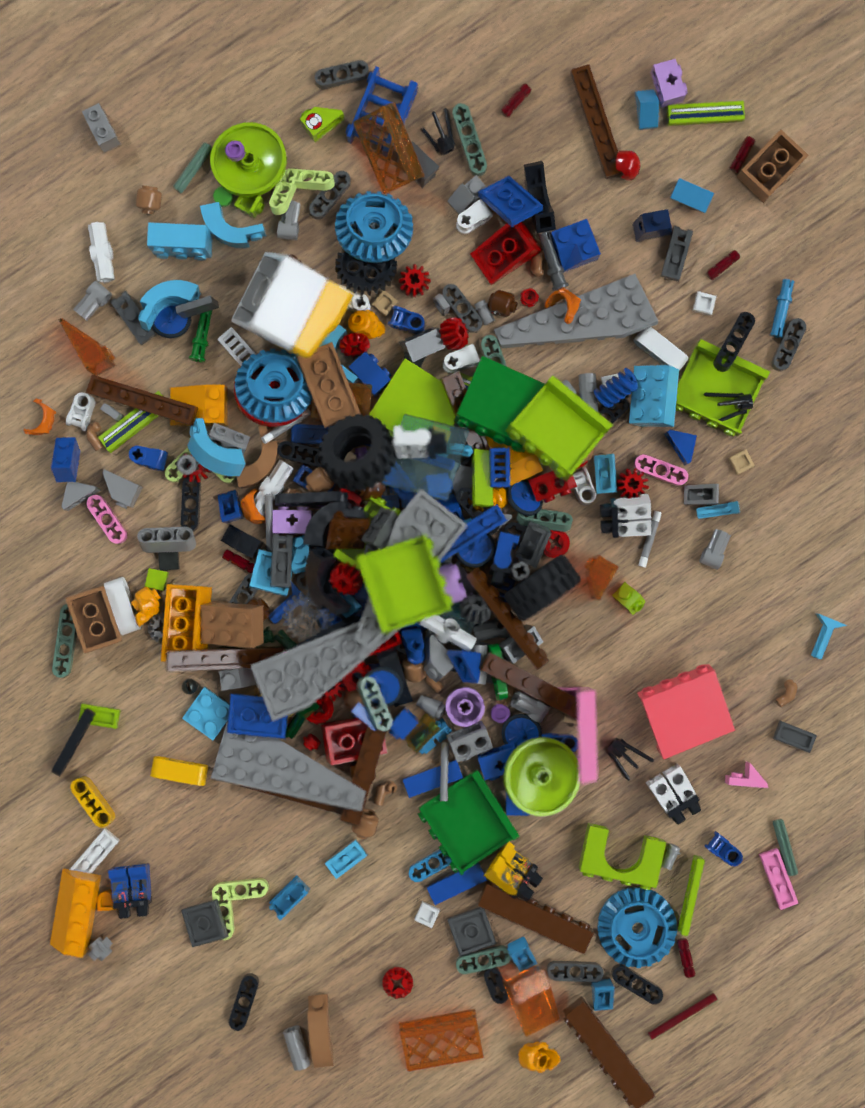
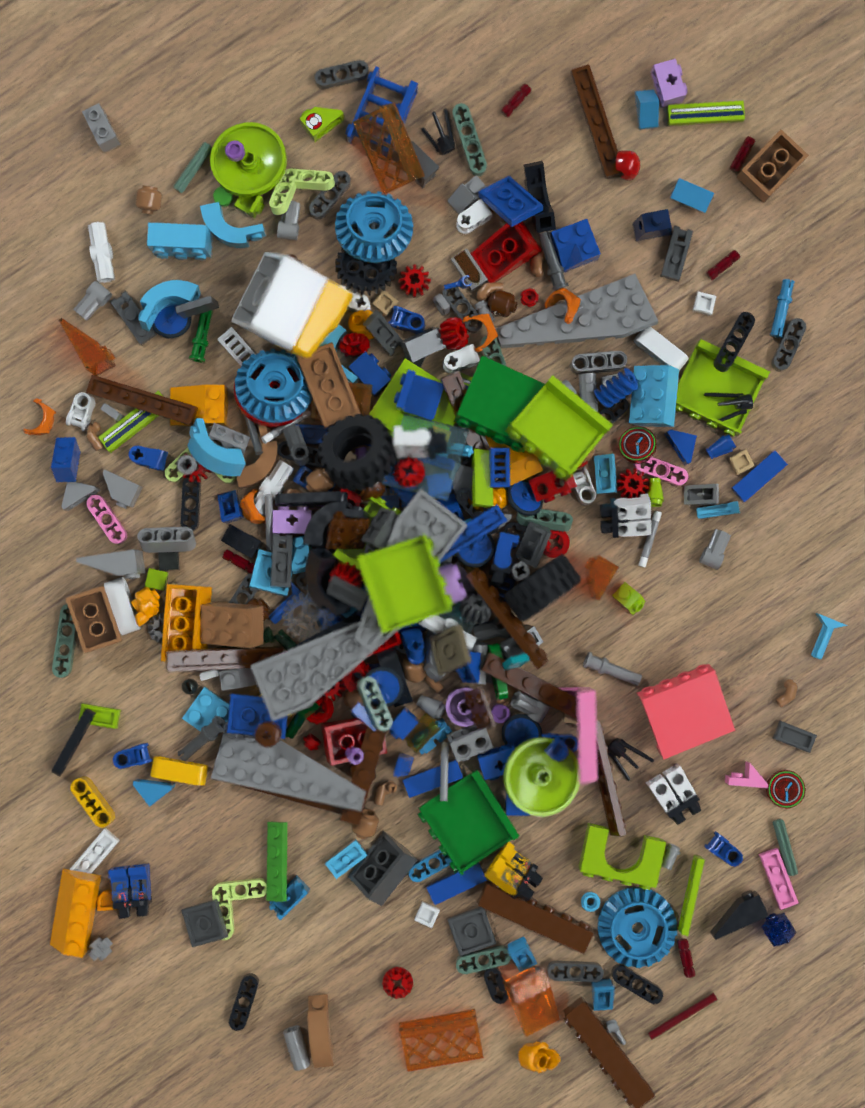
none -> light grey slope [76,549,146,579]
none -> blue piece [113,742,153,769]
none -> dark azure slope [133,779,175,807]
none -> dark grey pin [178,716,227,761]
none -> white tile [199,669,222,681]
none -> dark grey bar [245,416,263,455]
none -> reddish brown head [255,721,282,748]
none -> bright green plate [266,821,288,902]
none -> dark grey piece [283,425,310,466]
none -> dark grey tile [326,576,369,610]
none -> medium lavender pin [346,747,363,764]
none -> dark grey slope [348,831,417,906]
none -> dark grey plate [363,310,402,356]
none -> blue slope [393,752,414,777]
none -> blue bracket [394,369,444,420]
none -> red gear [394,457,425,487]
none -> dark tan tile [429,625,471,675]
none -> blue hand [444,275,472,290]
none -> tile [451,248,488,291]
none -> orange helmet [462,314,498,352]
none -> reddish brown hinge [464,687,495,729]
none -> medium nougat arm [476,283,503,301]
none -> teal tile [503,653,529,670]
none -> blue tile [544,737,569,761]
none -> light grey beam [570,351,627,374]
none -> medium azure plate [581,892,600,912]
none -> light grey pin [583,652,642,686]
none -> plate [596,721,626,837]
none -> light grey hand [606,1020,626,1045]
none -> tile [618,426,657,464]
none -> lime cone [647,478,664,507]
none -> blue cone [706,434,736,459]
none -> black slope [710,890,769,940]
none -> blue tile [731,450,788,503]
none -> clear blue brick [761,913,797,947]
none -> tile [766,769,806,809]

